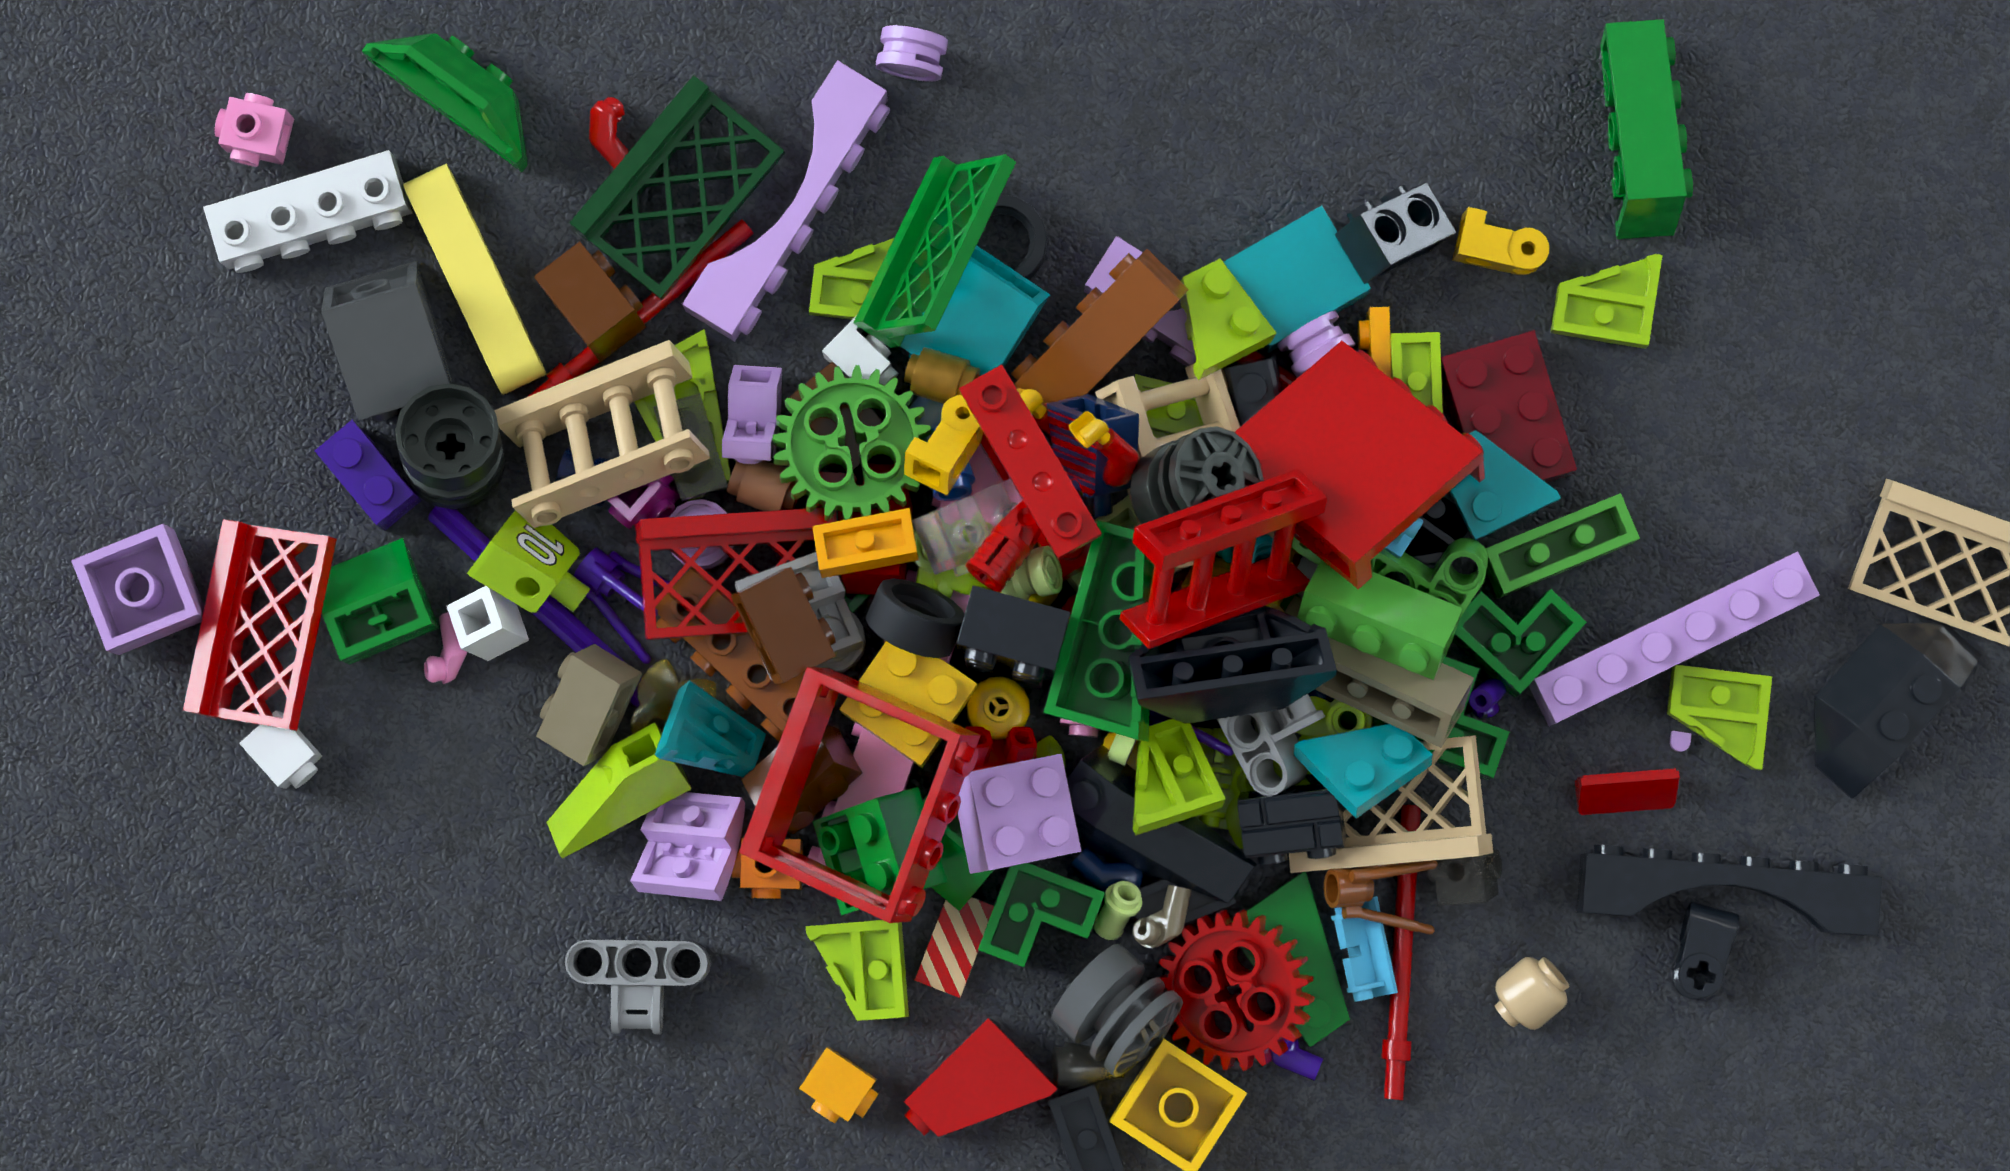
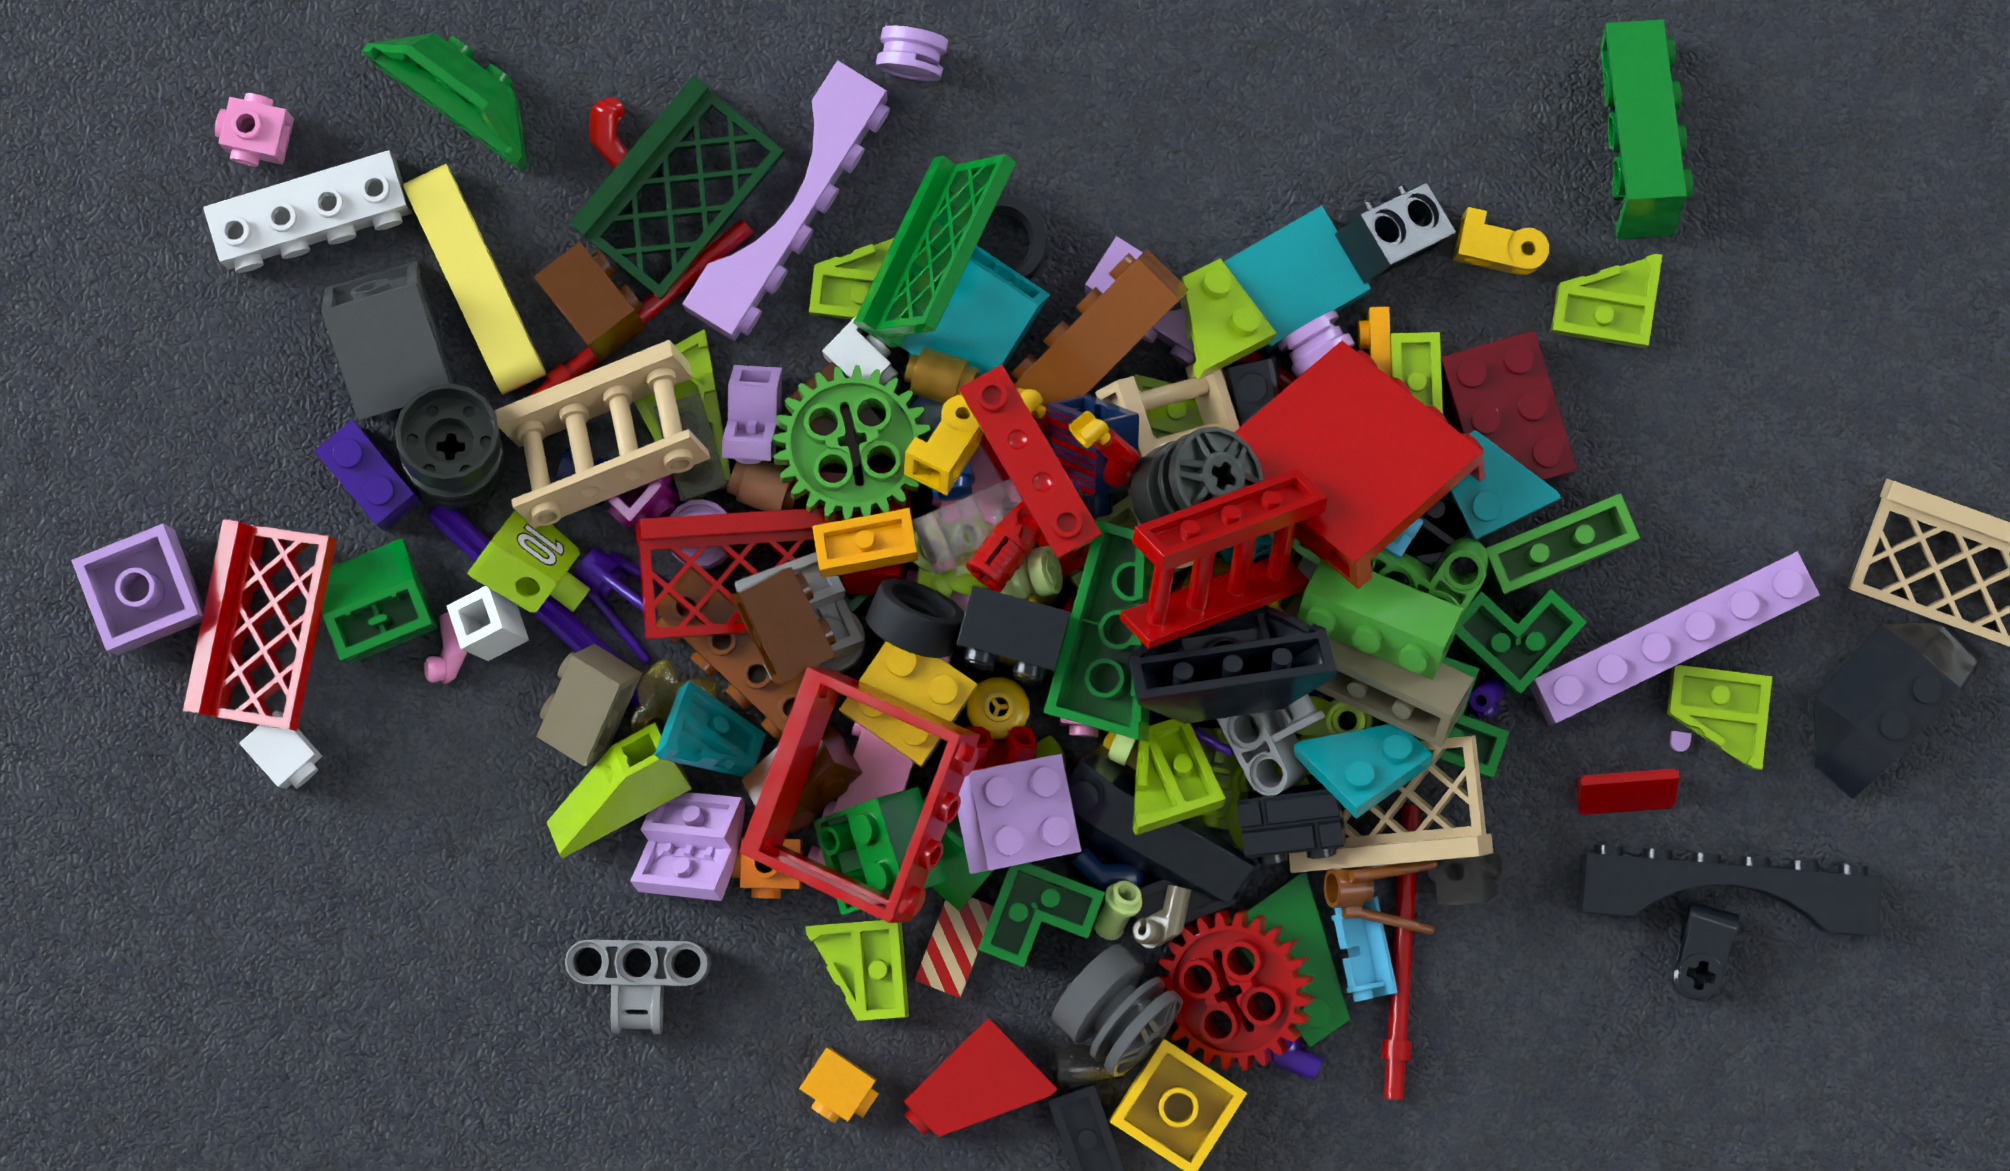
tan head [1495,957,1569,1030] -> none

